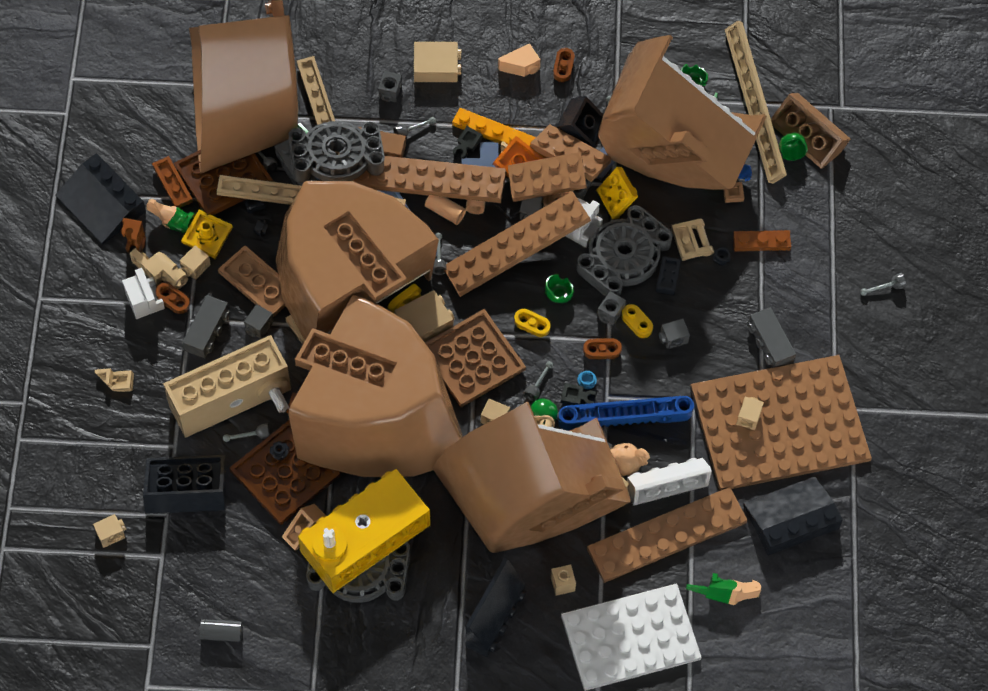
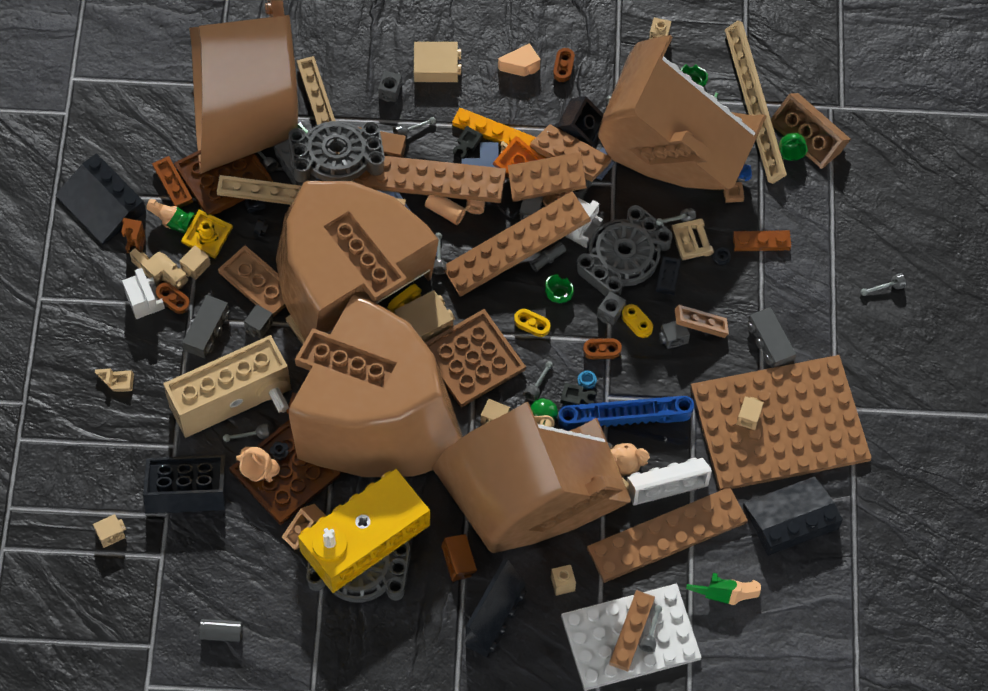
yellow plate [596,167,638,219] -> none
none -> light nougat hair [236,447,280,482]
none -> dark orange hinge [441,534,477,582]
none -> dark grey pin [530,242,566,272]
none -> medium nougat plate [609,590,655,671]
none -> hinge [639,605,662,652]
none -> tan brick [649,17,671,39]
none -> hinge [656,208,696,225]
none -> medium nougat plate [675,305,729,338]

